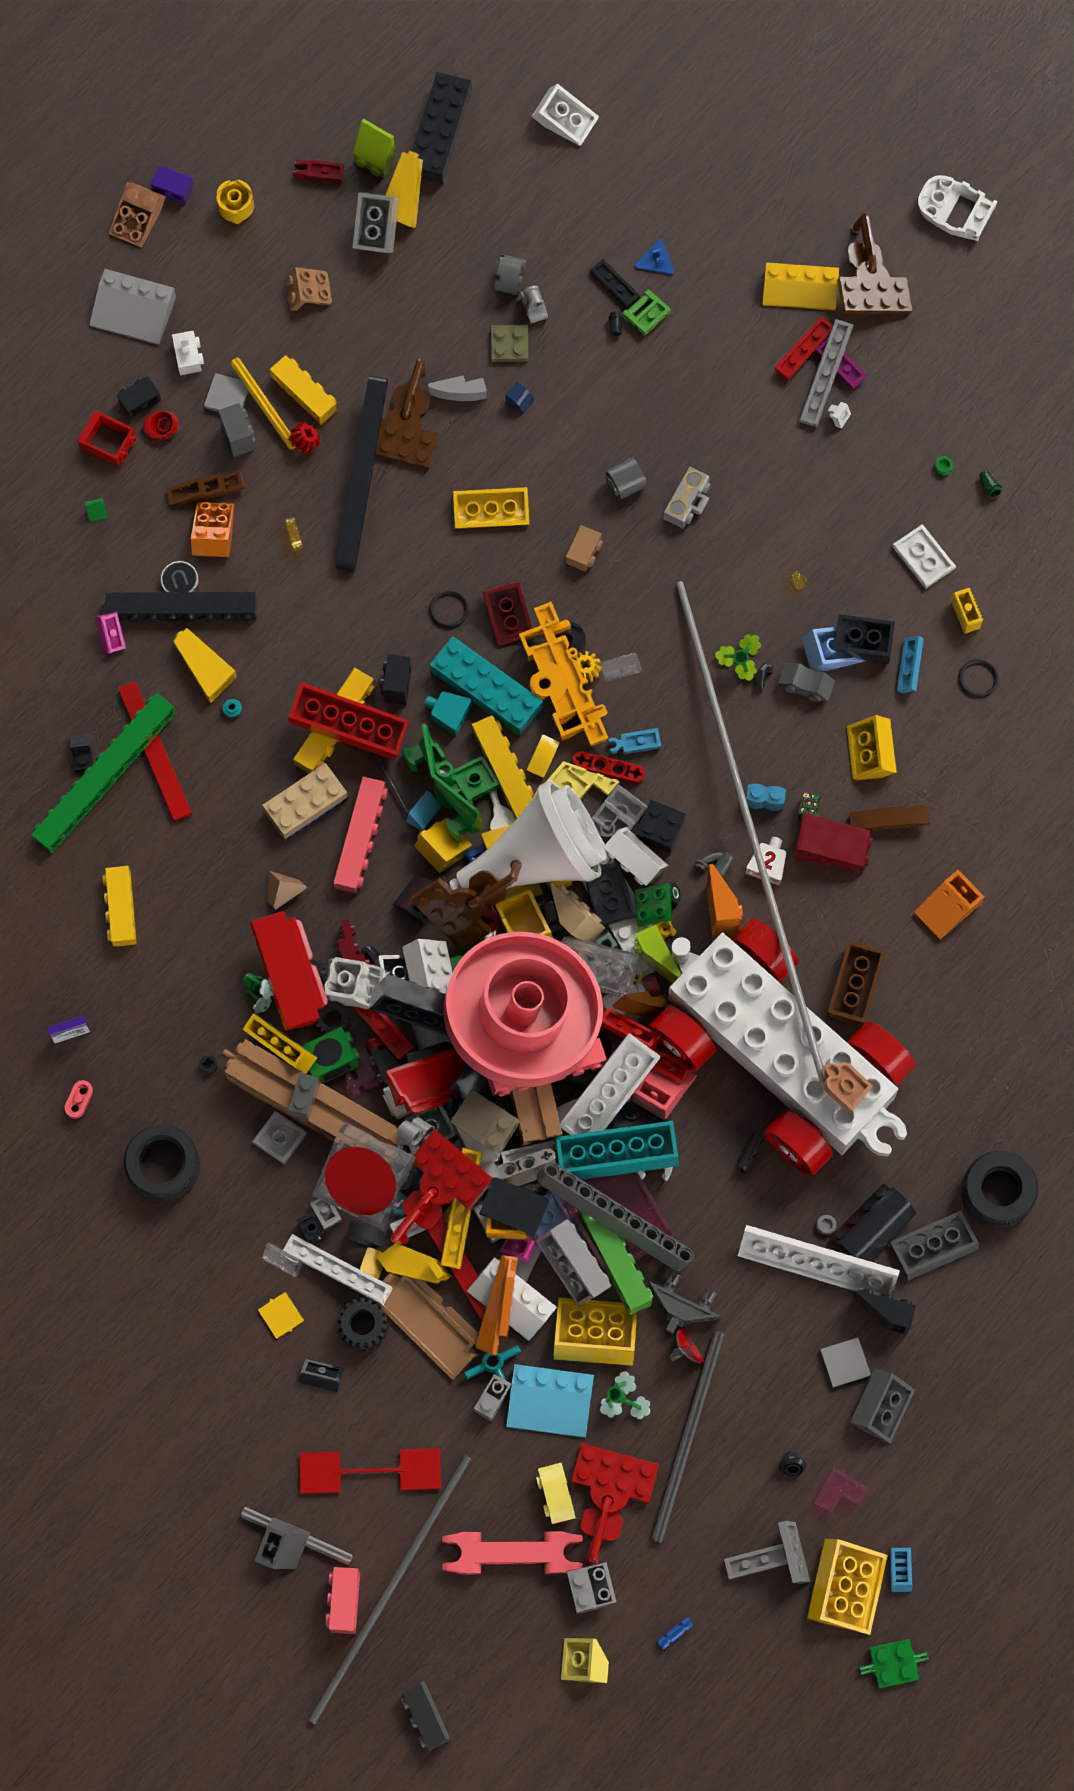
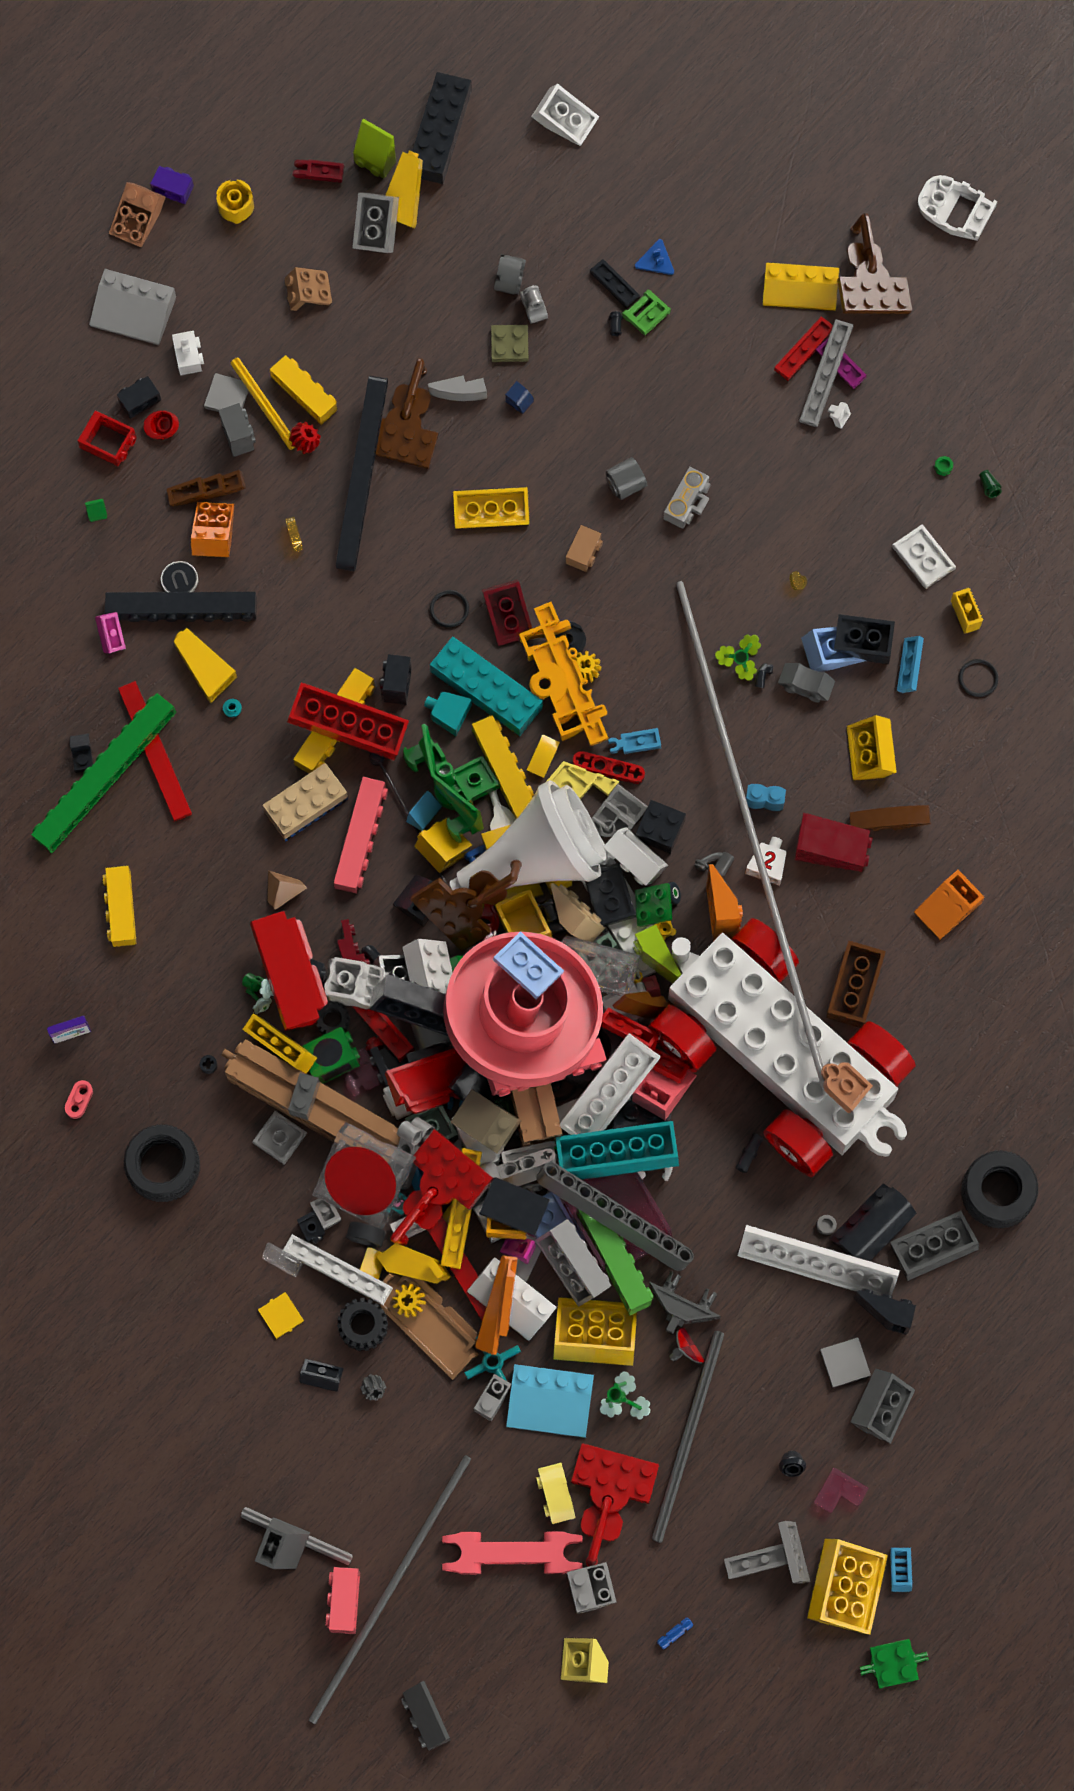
red hinge [300,1448,441,1494] -> none
clear tile [600,653,642,681] -> none
brick [798,792,822,821] -> none
none -> dark grey gear [360,1374,386,1401]
none -> yellow gear [392,1284,426,1318]
none -> light blue plate [493,931,564,999]

